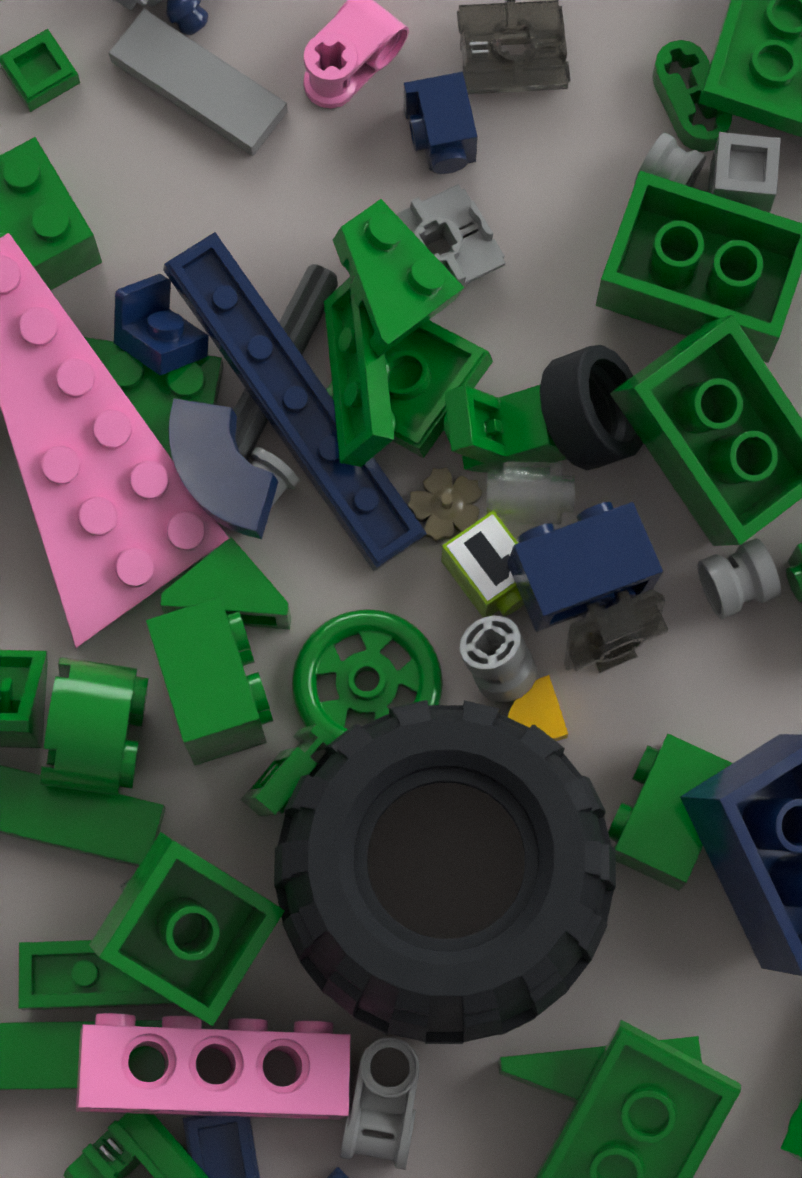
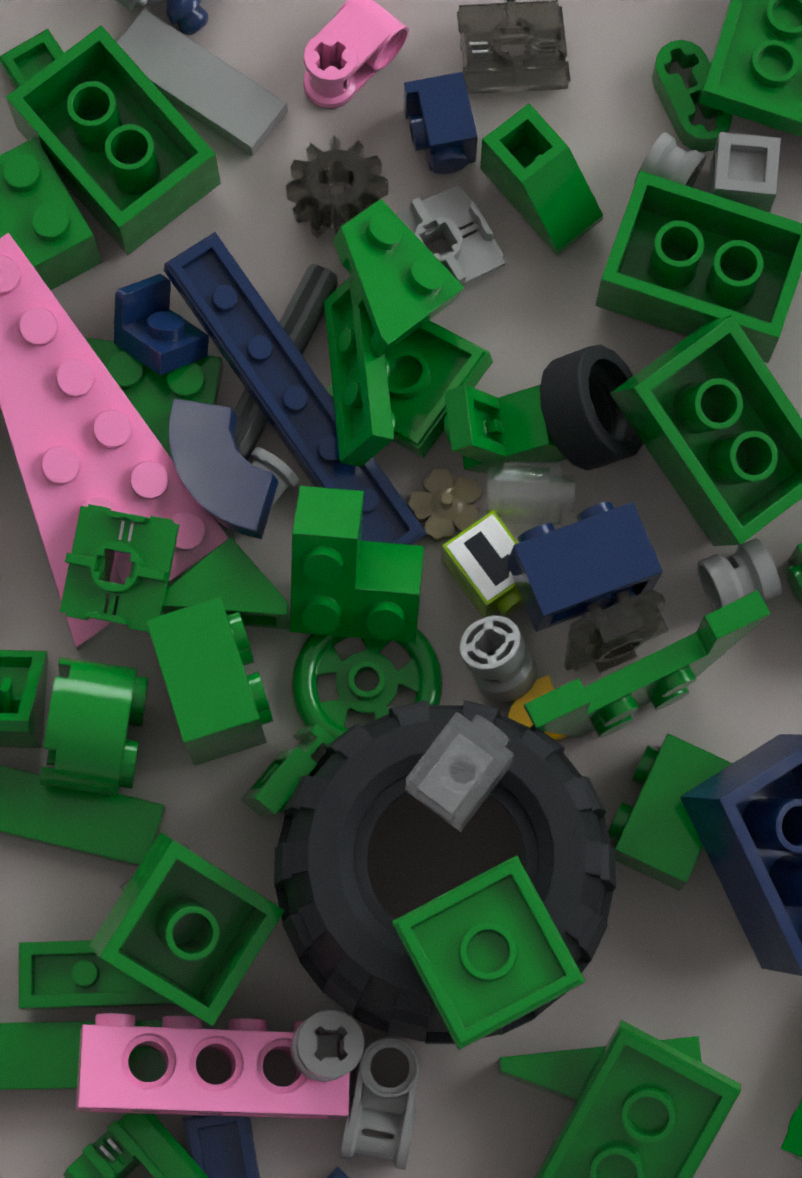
none -> green brick [6,25,221,256]
none -> green piece [59,504,180,632]
none -> clear smoke gear [286,135,389,239]
none -> green brick [289,486,424,643]
none -> light grey wheel [291,1009,365,1082]
none -> green plate [392,855,585,1051]
none -> clear brick [405,712,514,832]
none -> green slope [480,103,603,255]
none -> green wing [524,590,770,738]

